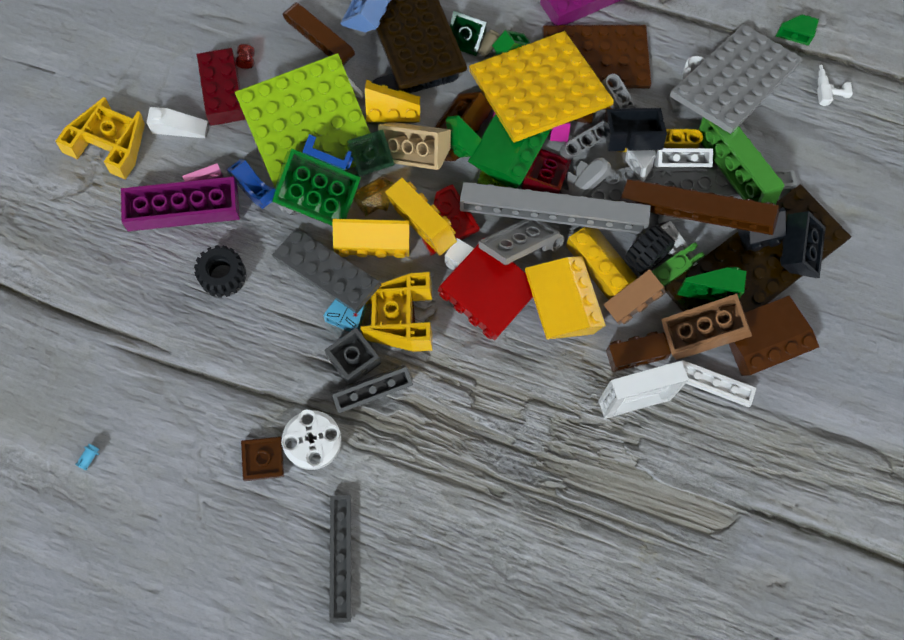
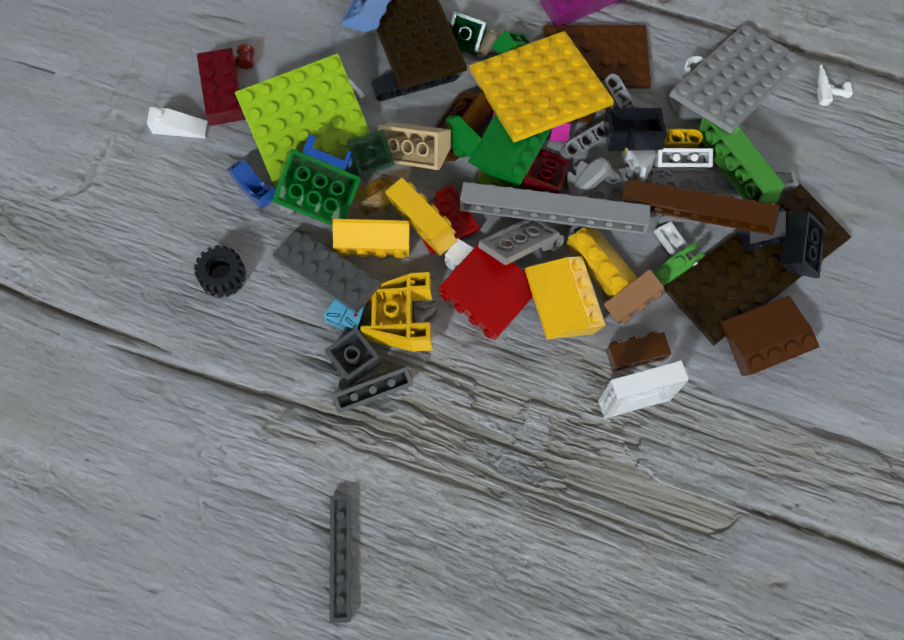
yellow wedge [55,97,145,180] -> none
medium azure pin [75,444,100,471] -> none
magenta brick [121,177,240,232] -> none
bright pink plate [182,163,223,182] -> none
reddish brown plate [241,436,284,481] -> none
reddish brown beam [282,2,355,65] -> none
white piece [282,410,341,470] -> none
yellow wedge [365,80,420,122] -> none
black tyre [625,225,675,275] -> none
medium nougat brick [661,294,752,360] -> none
green slope [677,267,746,302] -> none
white plate [682,360,756,407] -> none
green slope [776,14,819,46] -> none

